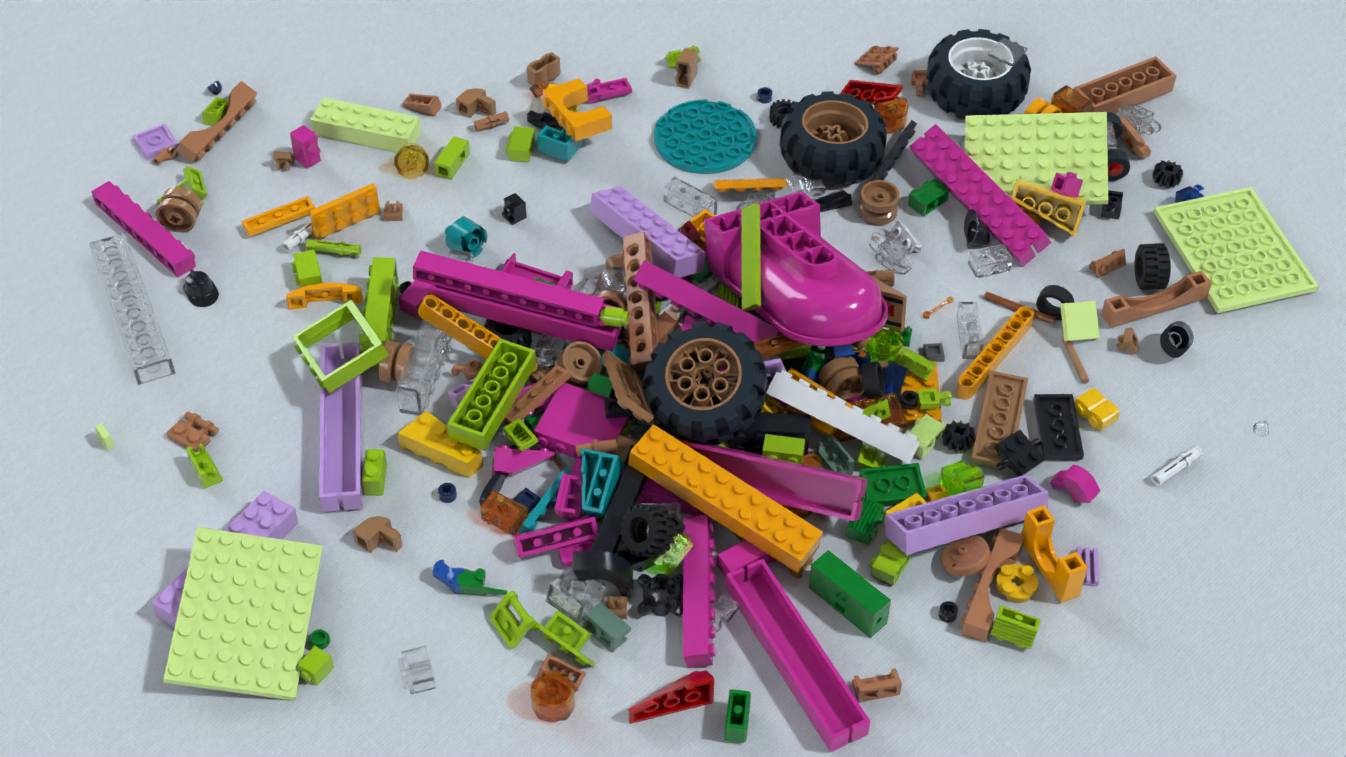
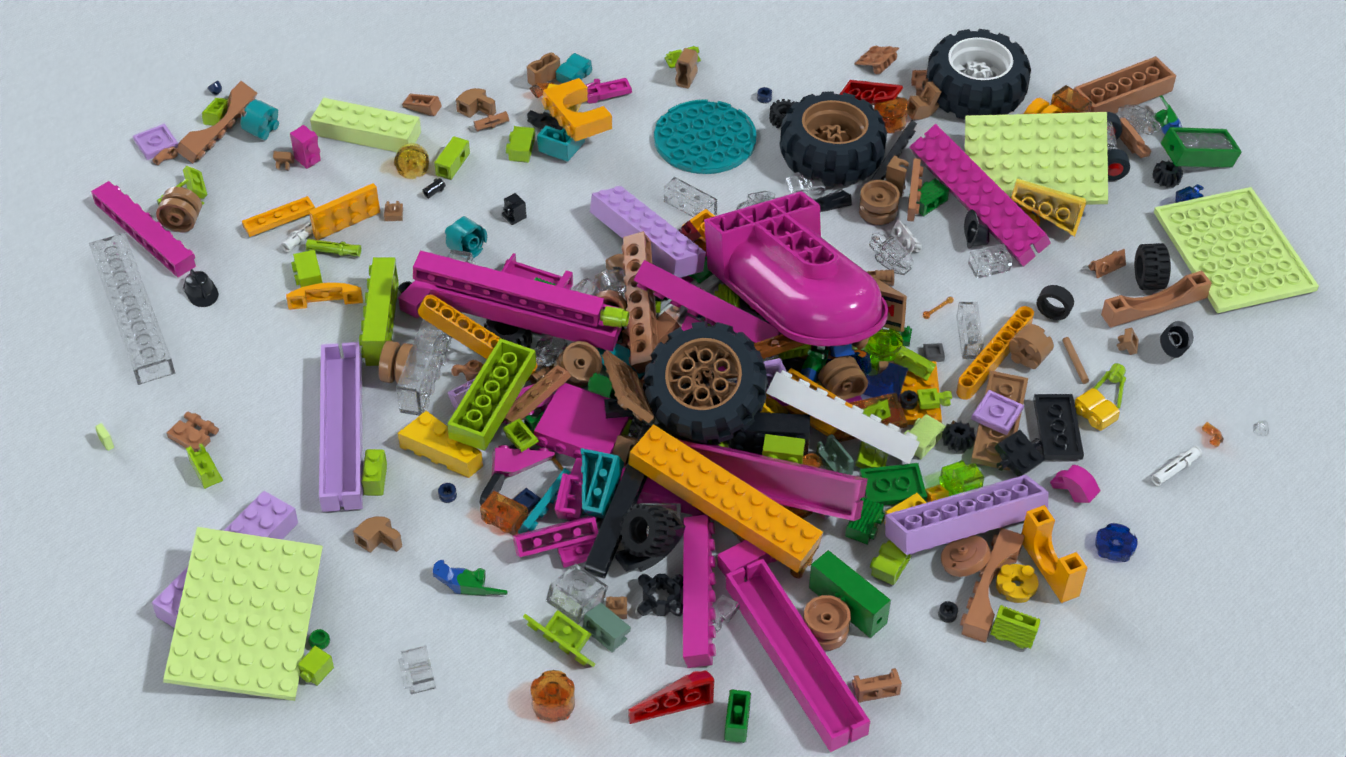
lime window [292,300,389,393] -> none
lime plate [489,591,536,648] -> none
nougat slope [536,654,586,691] -> none
black arch [573,551,634,599] -> none
nougat pin [576,439,618,457] -> none
clear neon green hinge [653,532,694,576] -> none
light orange plate [713,178,786,192] -> none
lime tile [741,203,761,312] -> none
black tyre [861,361,885,399] -> none
dark orange bar [984,291,1056,324] -> none
clear piece [988,38,1028,67] -> none
dark pink brick [1051,171,1083,197] -> none
yellowish green tile [1060,301,1100,341] -> none
lavender tile [1076,546,1099,586] -> none
black brick [1101,190,1123,220] -> none
none -> teal brick [241,99,279,140]
none -> black pin [422,178,446,198]
none -> teal brick [556,53,592,83]
none -> nougat wheel [804,595,851,651]
none -> medium nougat hinge [885,155,909,198]
none -> medium nougat brick [904,82,941,120]
none -> nougat plate [907,158,923,222]
none -> lavender tile [971,390,1024,435]
none -> medium nougat brick [1009,324,1054,369]
none -> lime plant [1094,363,1126,409]
none -> clear blue plate [1095,523,1138,562]
none -> green animal [1154,95,1183,135]
none -> green brick [1161,127,1242,167]
none -> clear orange arm [1202,422,1224,447]

